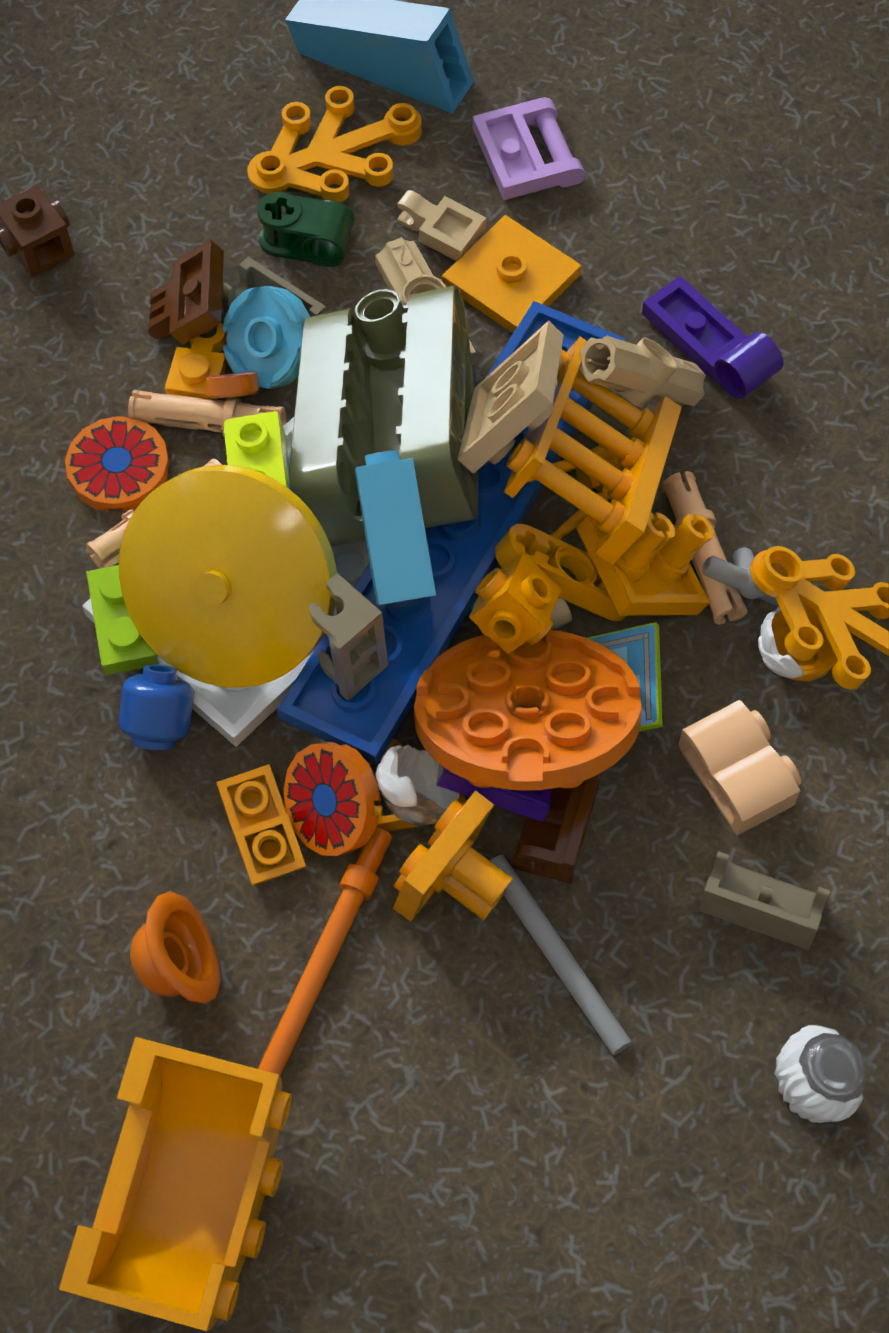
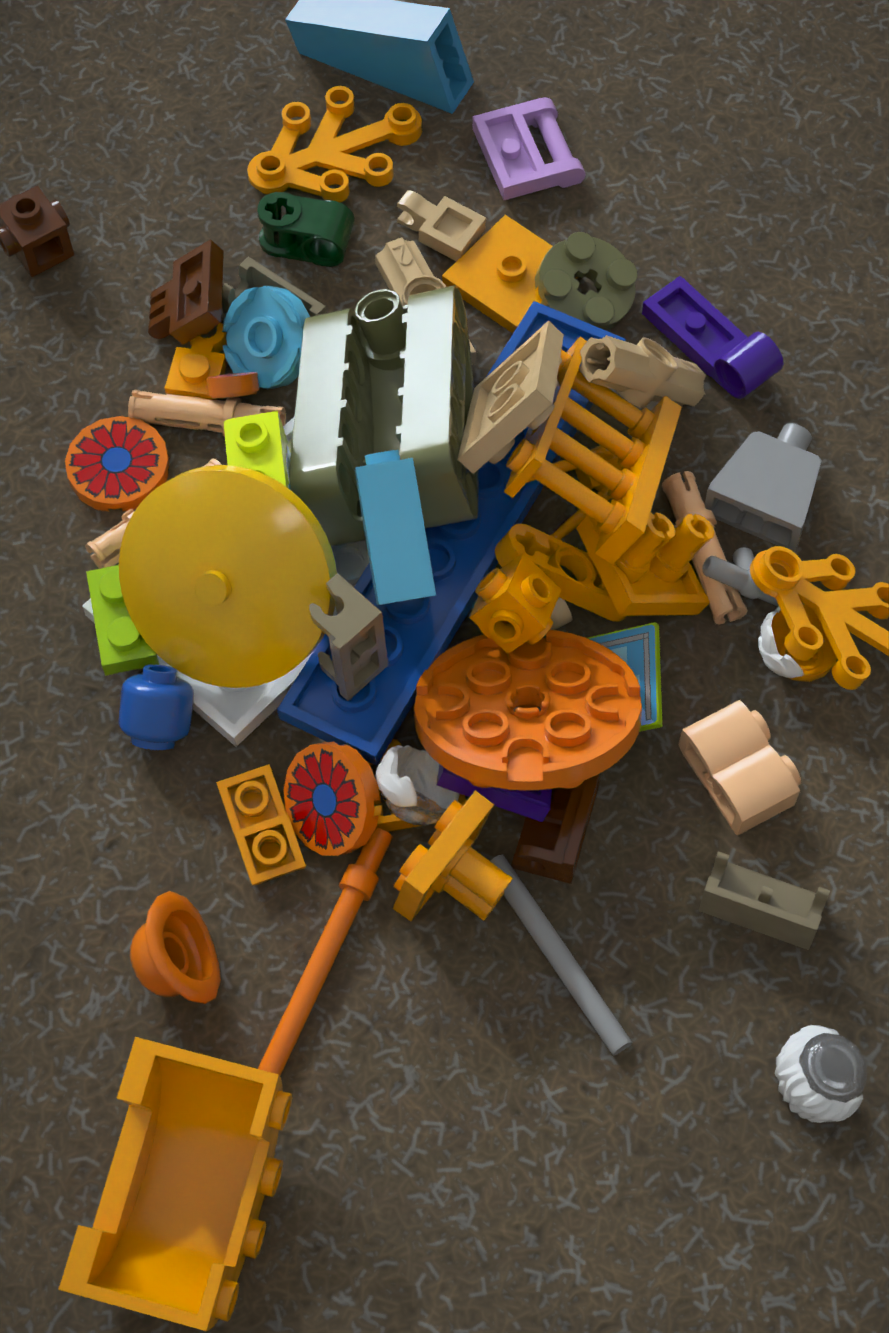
none -> olive plate [535,232,637,331]
none -> light grey torso [705,423,822,553]

